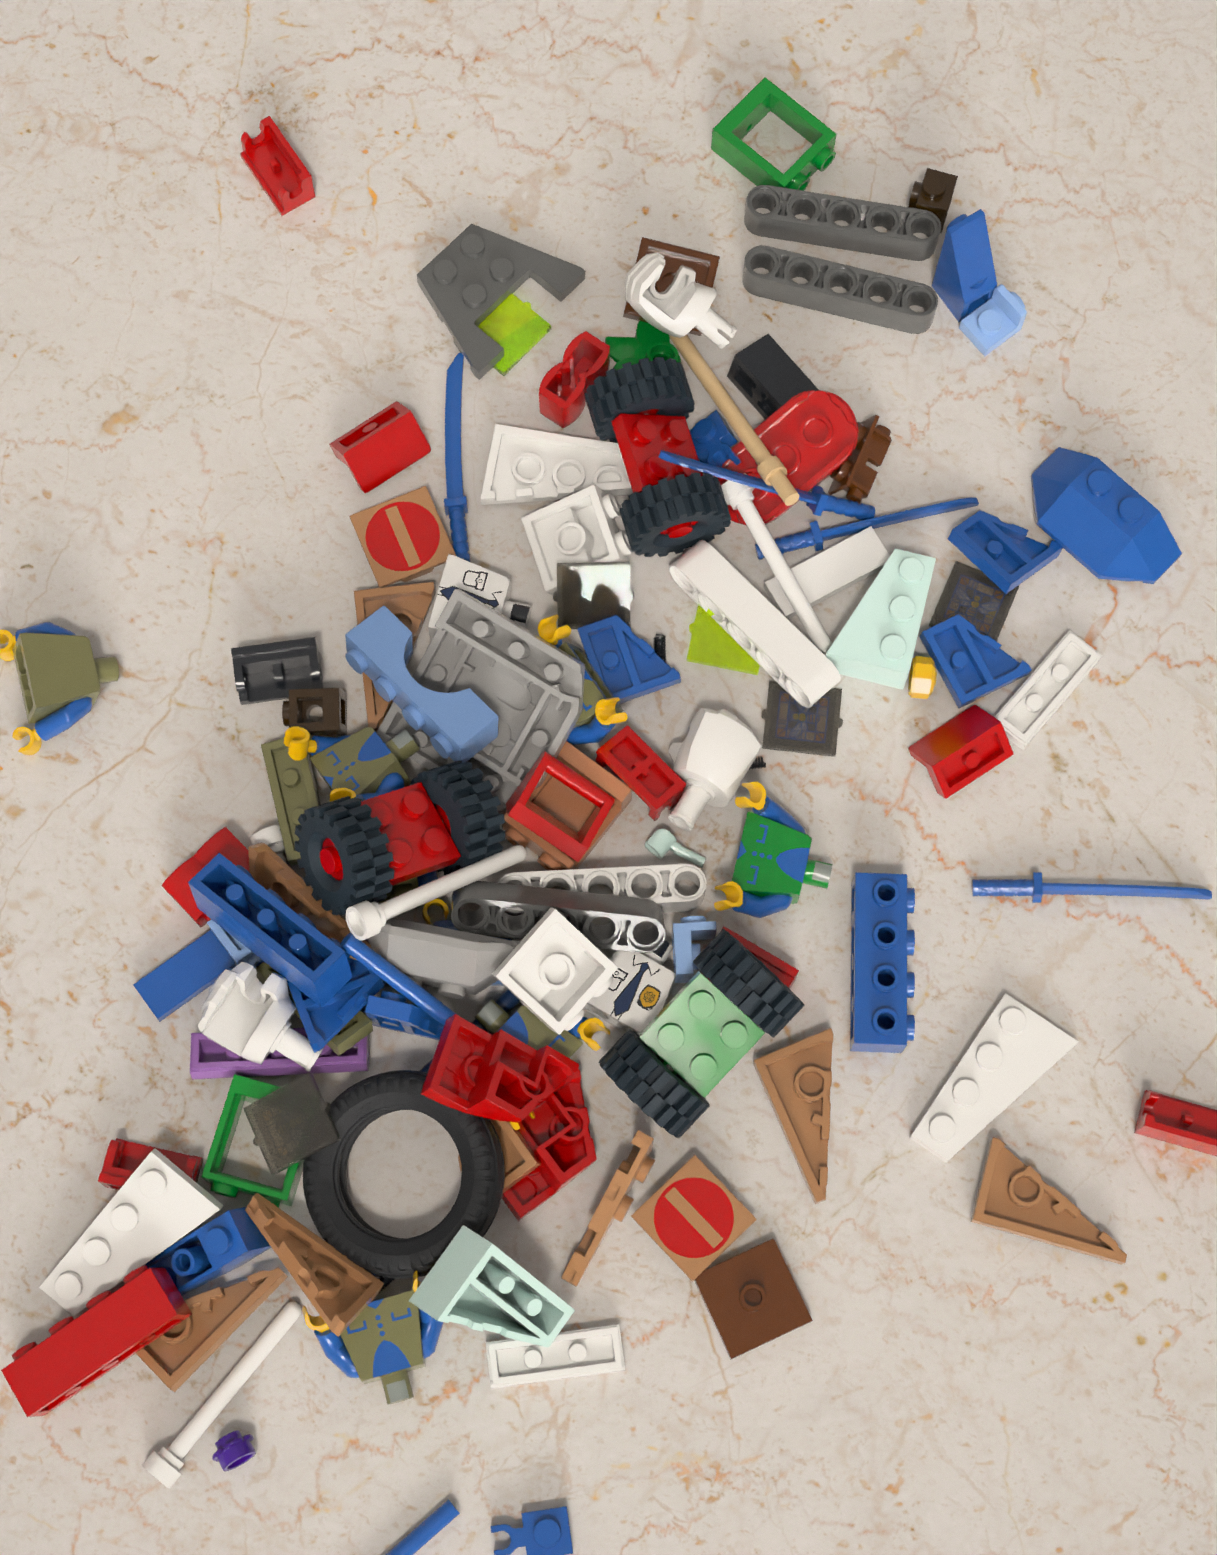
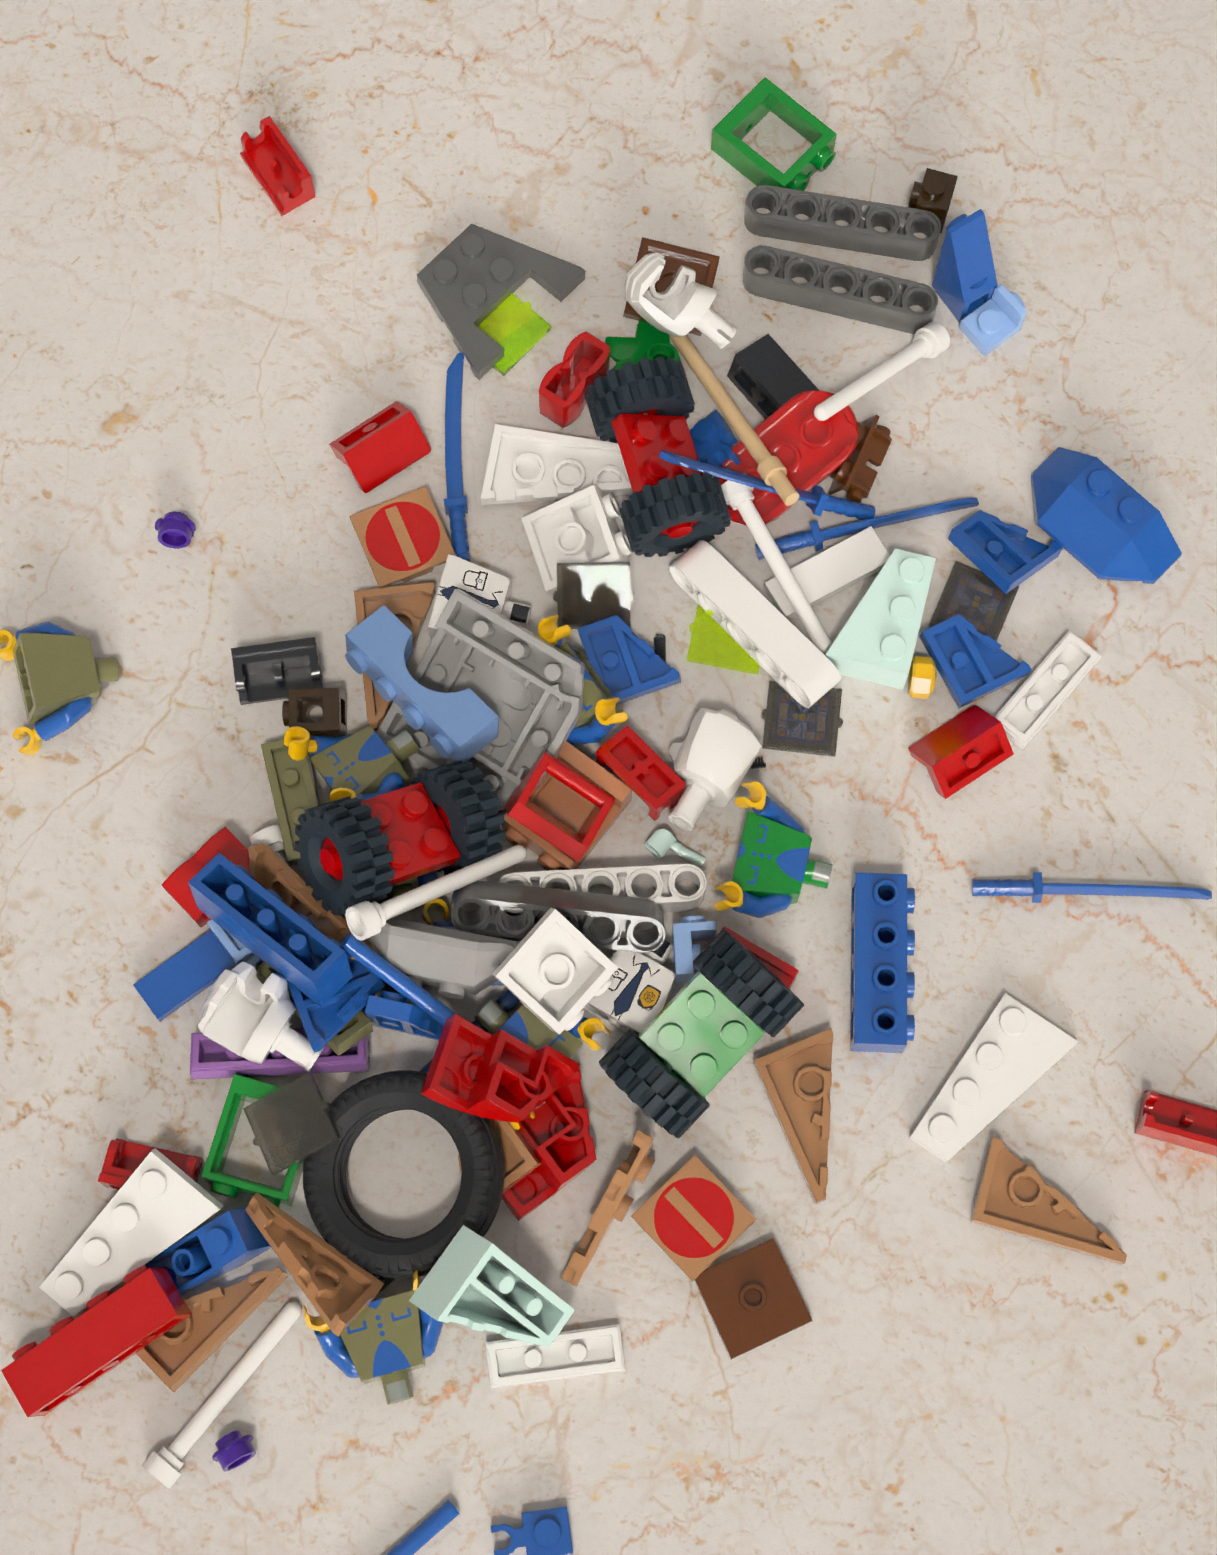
none -> dark purple plate [155,511,196,549]
none -> white piece [814,322,950,421]

